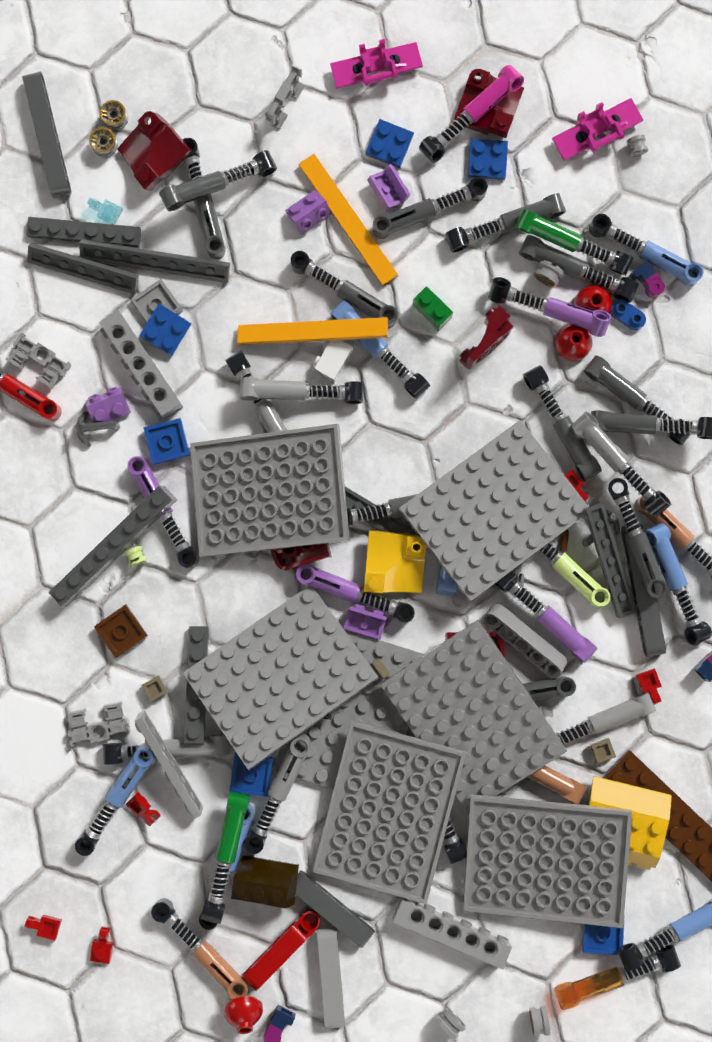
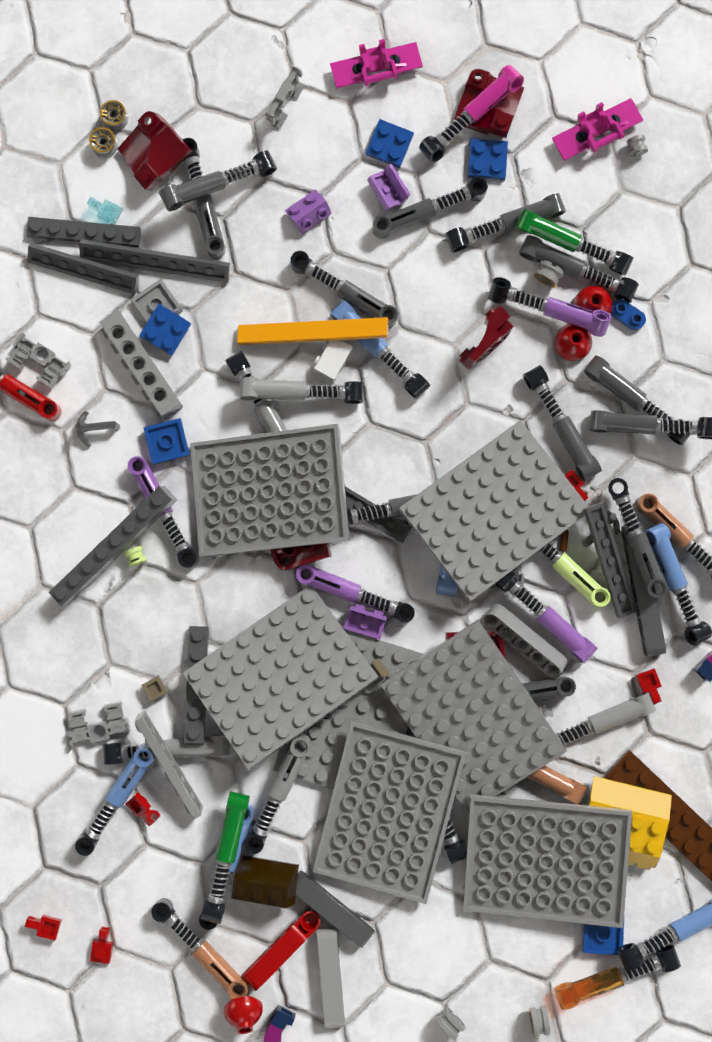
dark grey beam [22,71,72,198] -> none
medium lavender bracket [86,387,131,423] -> none
reddish brown plate [94,604,149,658] -> none
blue plate [229,752,274,797] -> none
light orange tile [299,154,398,286] -> none
yellow slope [364,530,426,593] -> none
light grey brick [392,897,512,970] -> none
green piece [412,286,454,331] -> none
piece [572,411,672,518] -> none
piece [589,214,704,286] -> none
dark tan plate [590,738,616,764] -> none
leg [629,261,665,298] -> none

